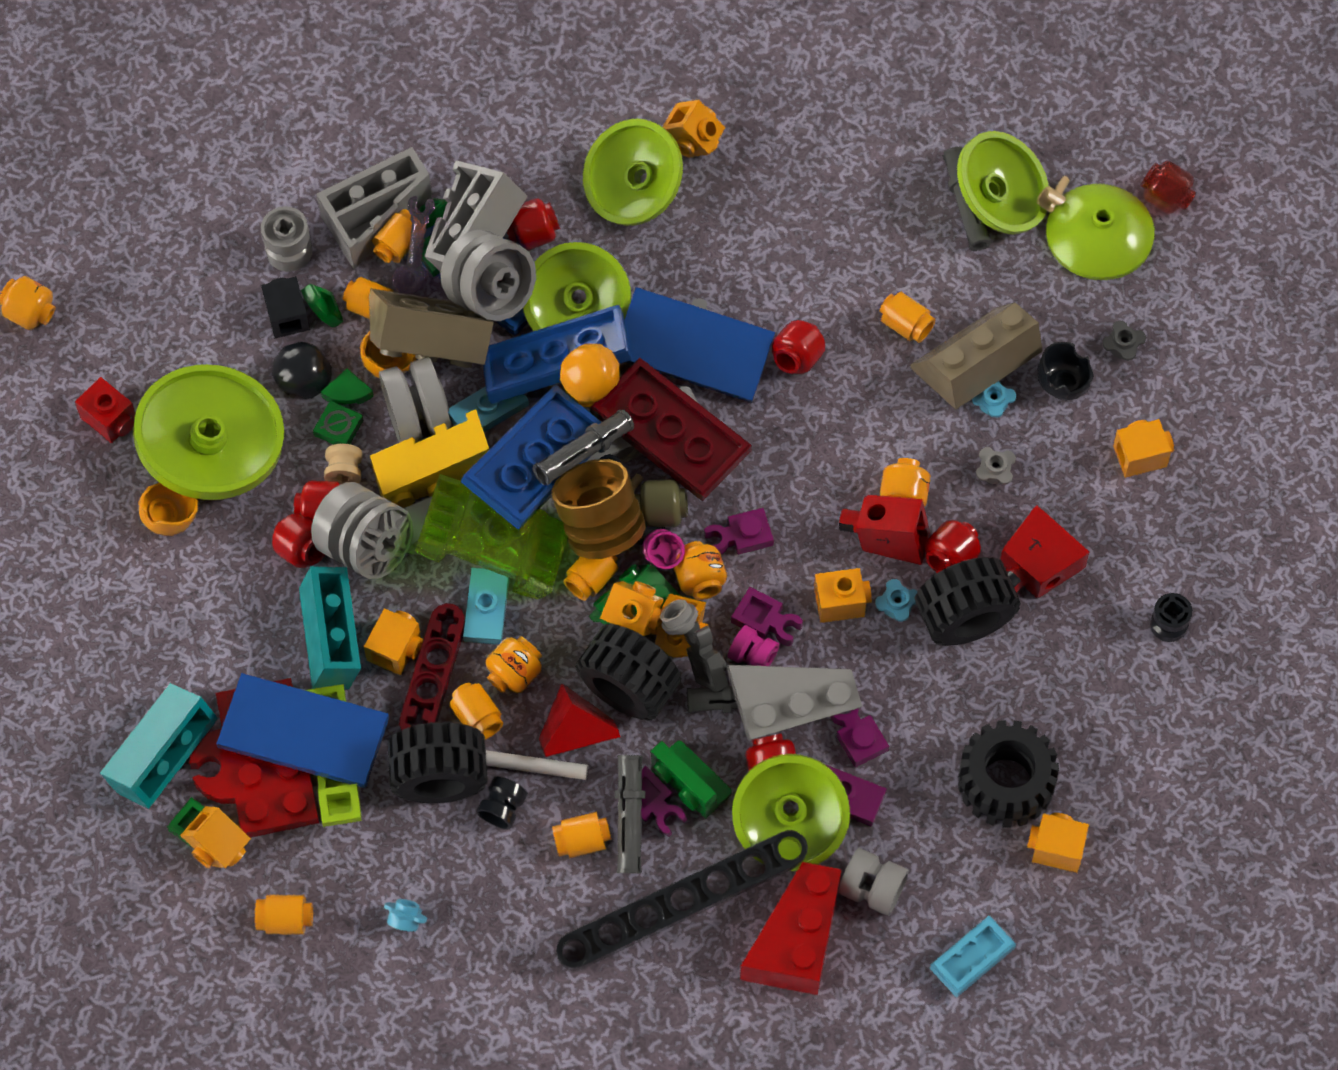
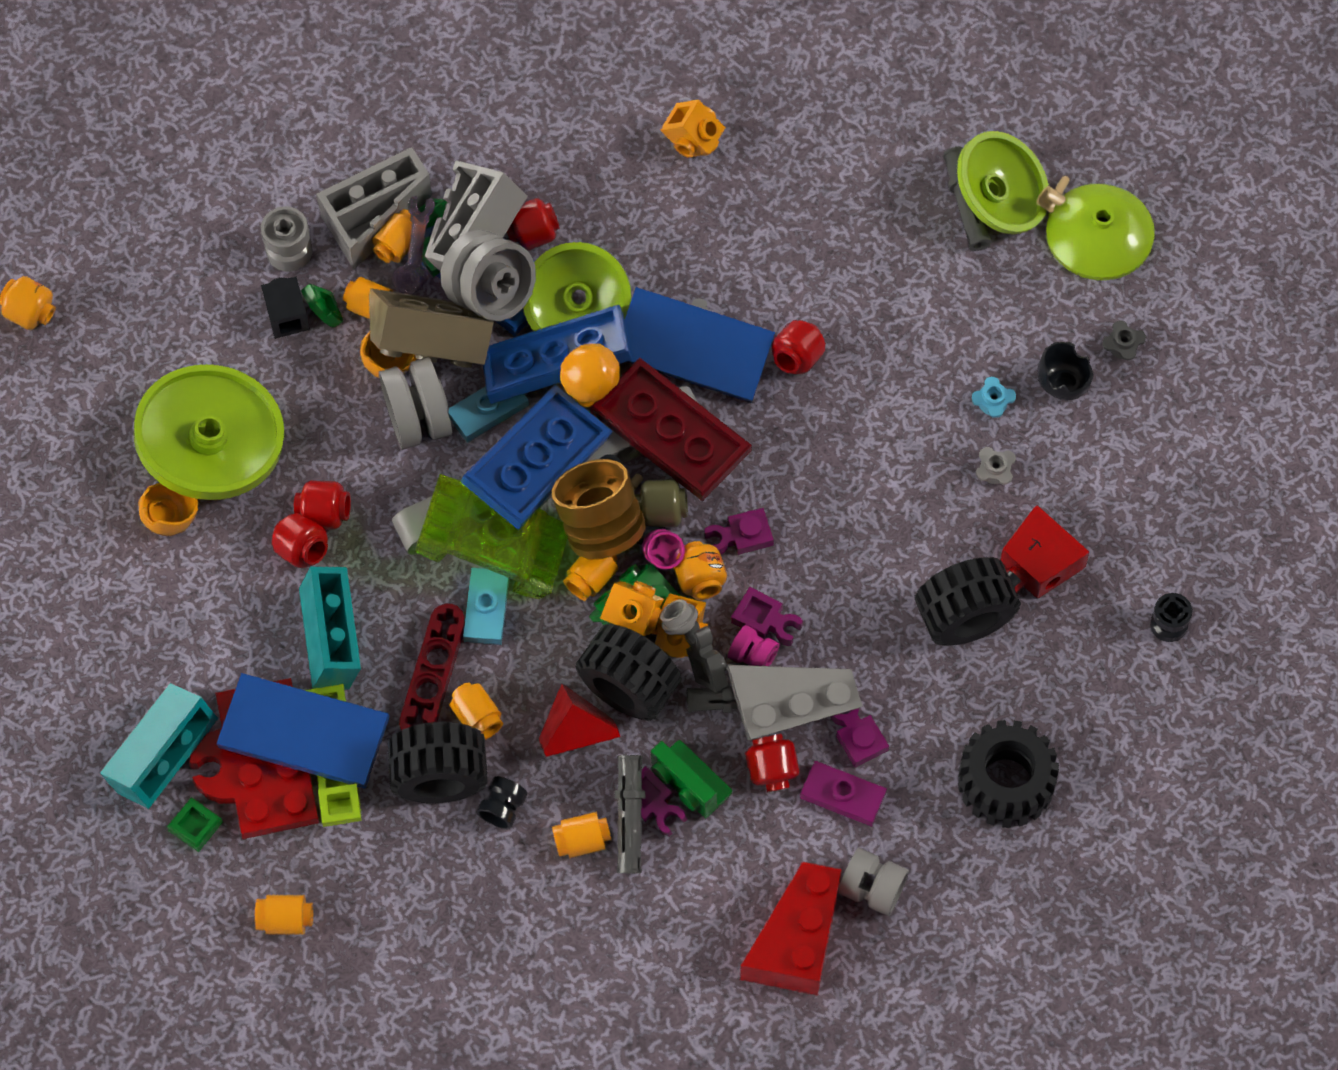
red brick [75,377,136,444] -> none
light orange brick [180,806,251,868] -> none
black hair [272,342,332,399] -> none
light grey wheel [311,482,413,579] -> none
green tile [313,401,364,445] -> none
green tile [321,368,374,404] -> none
tan wheel [324,444,363,484] -> none
light orange brick [363,608,423,675] -> none
yellow wedge [370,409,490,508] -> none
medium azure plate [384,899,427,932] -> none
light orange head [485,636,542,693] -> none
white bar [486,750,588,780] -> none
dark grey pin [533,410,634,485] -> none
black beam [556,830,808,971] -> none
lime dish [583,119,683,226] -> none
lime dish [732,754,850,871] -> none
light orange brick [814,568,872,623] -> none
red torso [839,495,930,565] -> none
medium azure plate [875,579,917,622] -> none
light orange brick [879,292,936,343] -> none
light orange head [880,458,931,507] -> none
dark tan slope [910,302,1043,410] -> none
red head [925,520,981,573] -> none
medium azure plate [930,915,1016,998] -> none
light orange brick [1027,813,1089,873] -> none
light orange brick [1113,419,1174,478] -> none
clear red head [1140,160,1197,214] -> none

